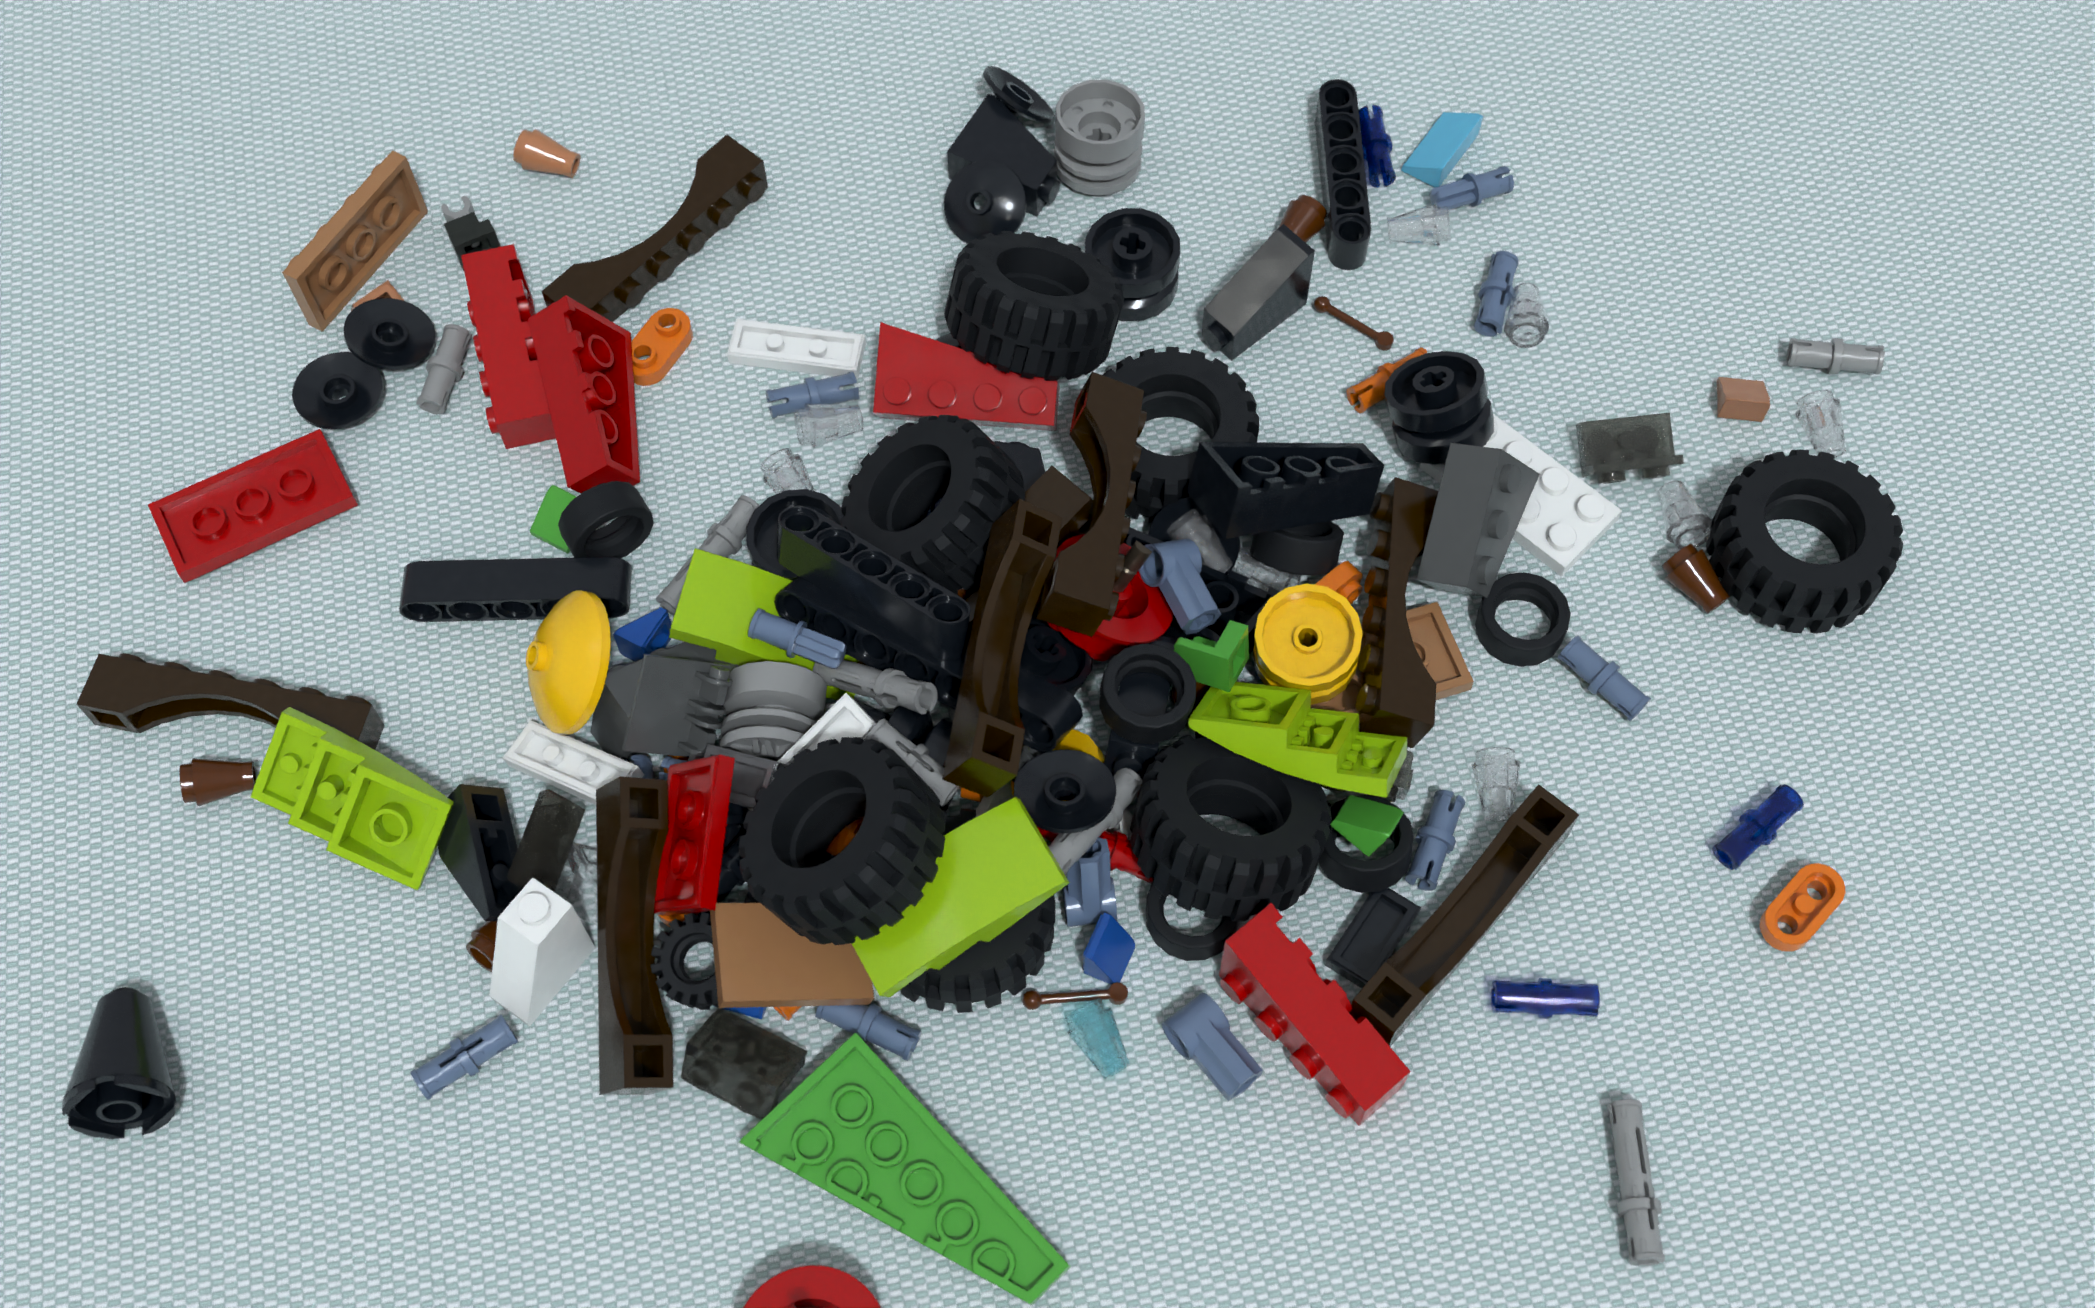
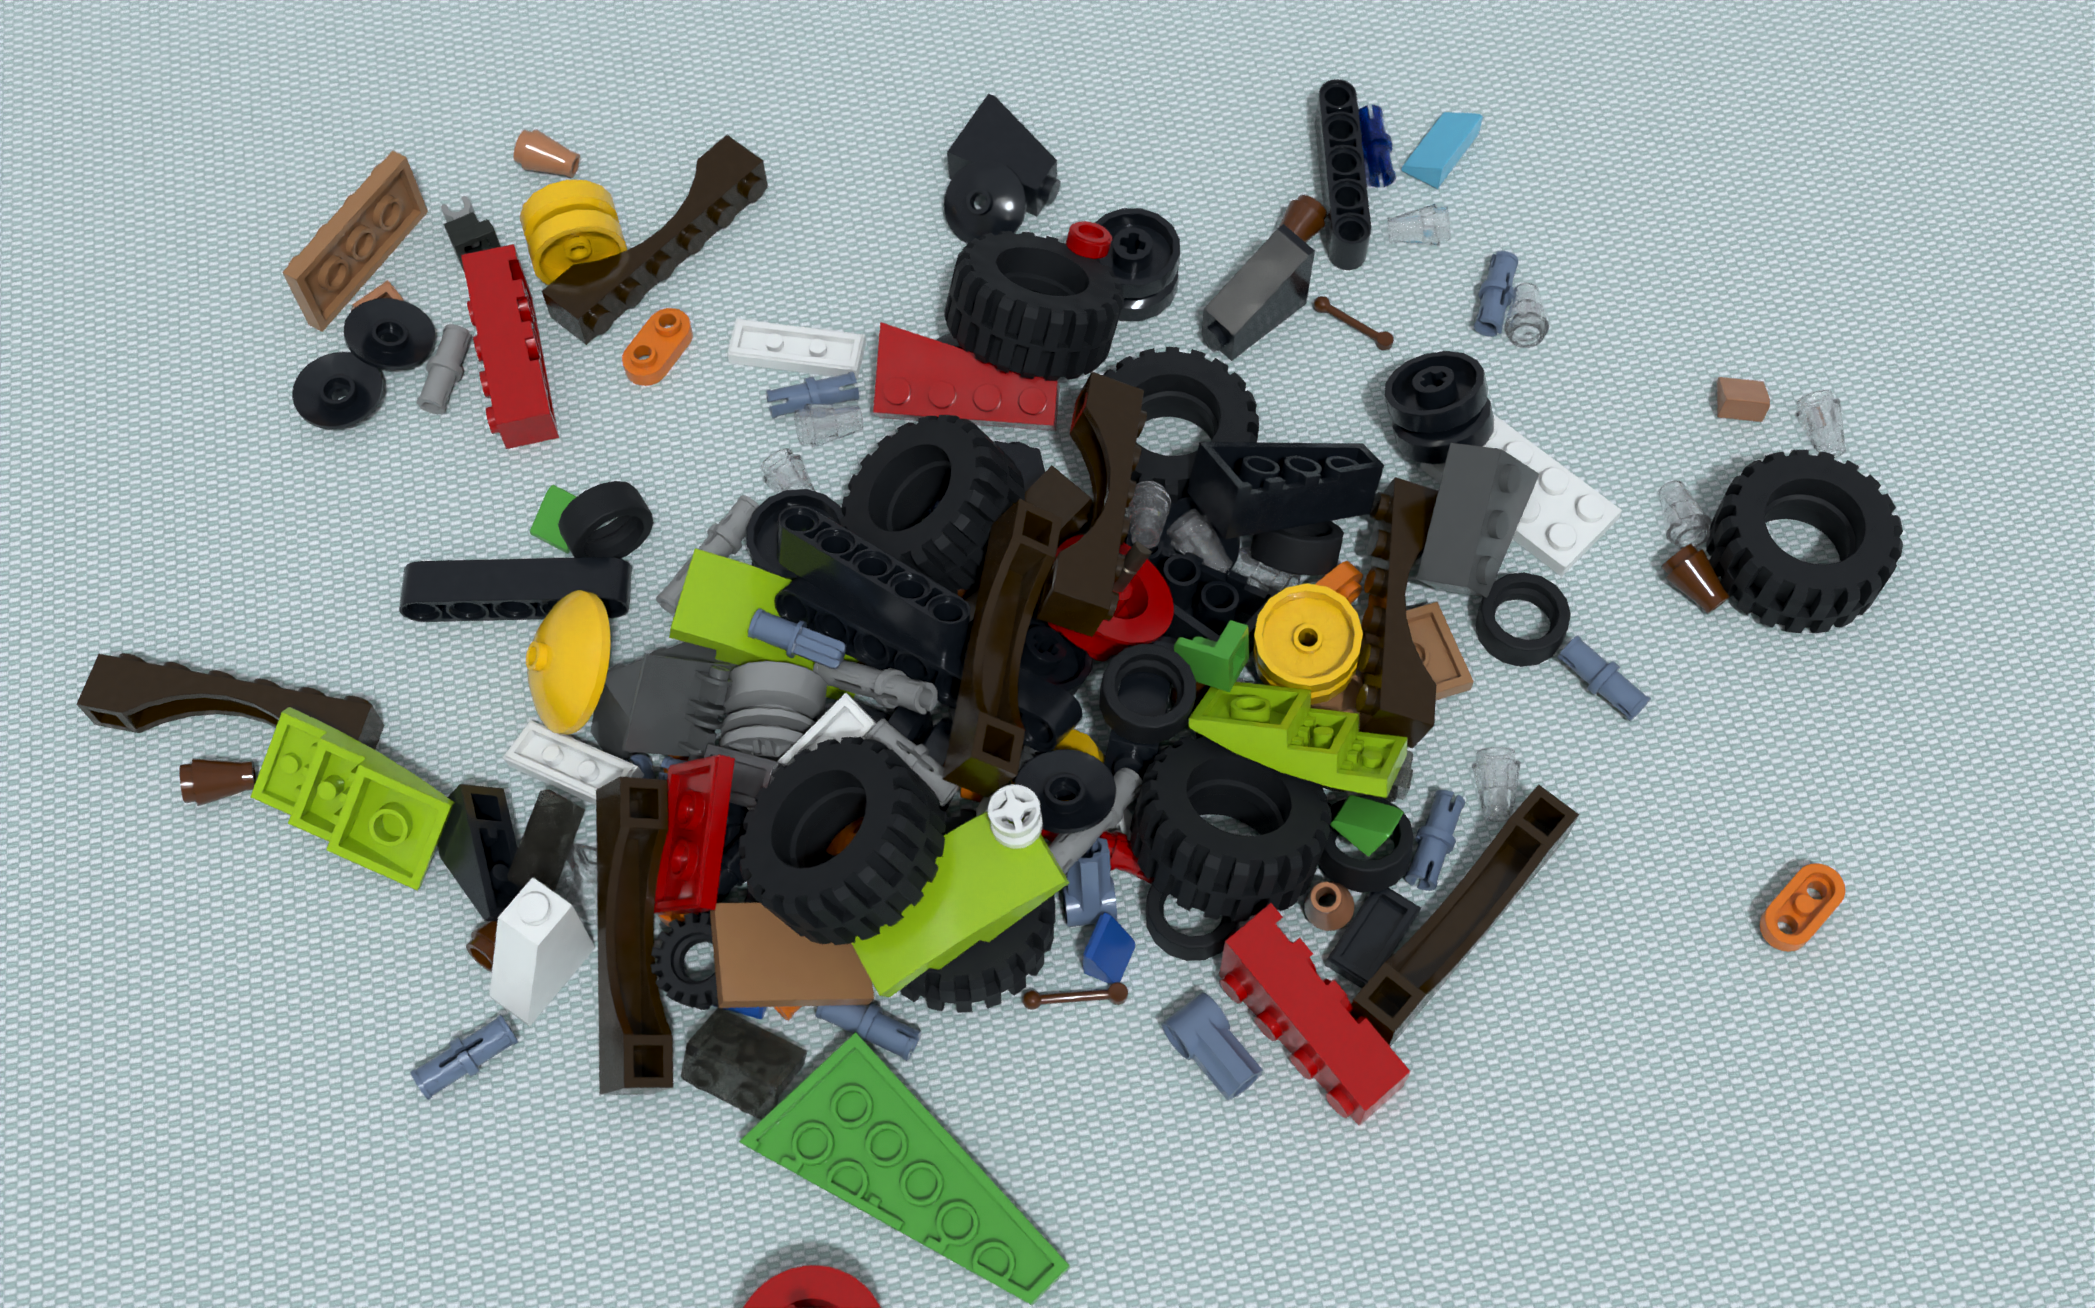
black cone [62,987,176,1139] -> none
red plate [148,429,358,583] -> none
red wedge [528,295,640,494] -> none
blue slope [613,607,672,662] -> none
black dish [983,66,1054,123] -> none
light grey wheel [1054,80,1145,195] -> none
clear light blue cone [1065,998,1131,1079] -> none
sand blue piece [1138,539,1221,634] -> none
orange pin [1346,347,1428,413] -> none
sand blue axle [1430,166,1514,212] -> none
clear blue pin [1491,978,1600,1019] -> none
clear smoke bracket [1576,412,1684,484] -> none
light grey pin [1607,1099,1665,1266] -> none
clear blue pin [1712,784,1804,870] -> none
light grey pin [1787,338,1885,374] -> none
none -> yellow wheel [520,180,627,285]
none -> white wheel [988,785,1043,849]
none -> red tile [1066,221,1112,259]
none -> clear cone [1126,481,1171,549]
none -> nougat cone [1304,881,1354,931]

